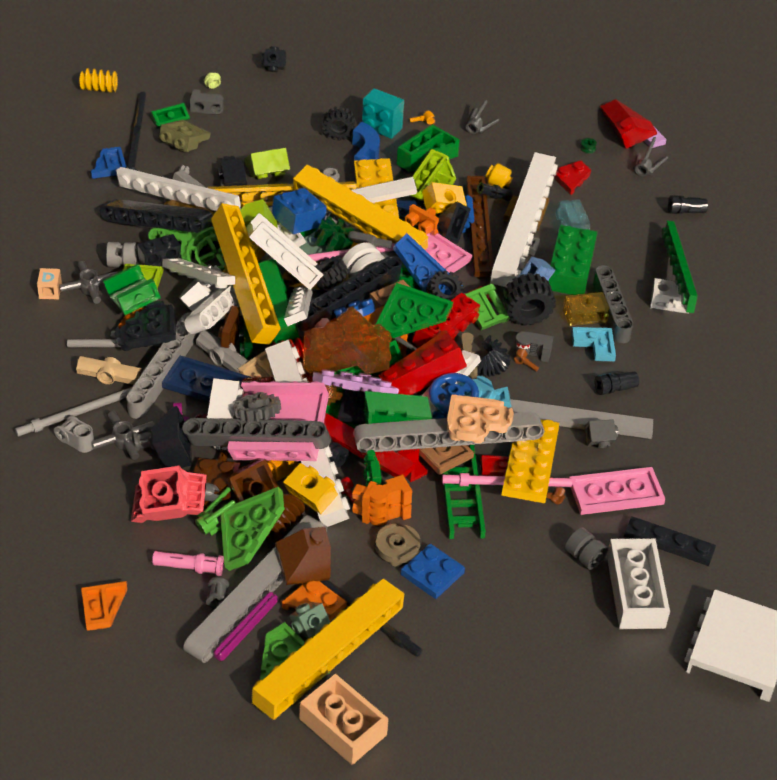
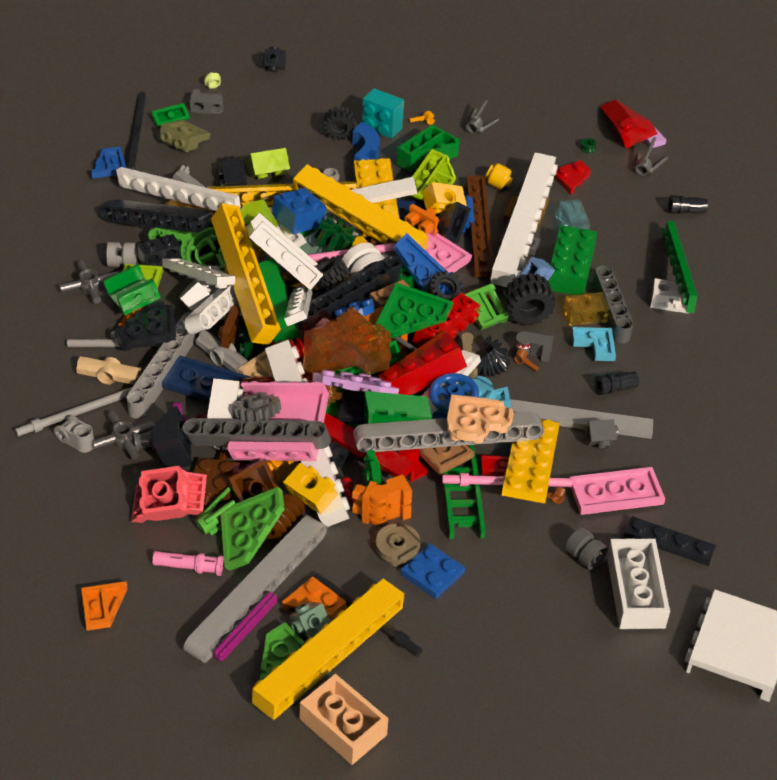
light nougat brick [37,268,62,299] -> none
yellow piece [80,68,118,93] -> none
dark grey hinge [204,483,220,501] -> none
dark grey bush [206,577,229,609] -> none
reddish brown slope [275,526,331,585] -> none
dark grey piece [348,231,392,248] -> none
black pin [477,182,513,201] -> none

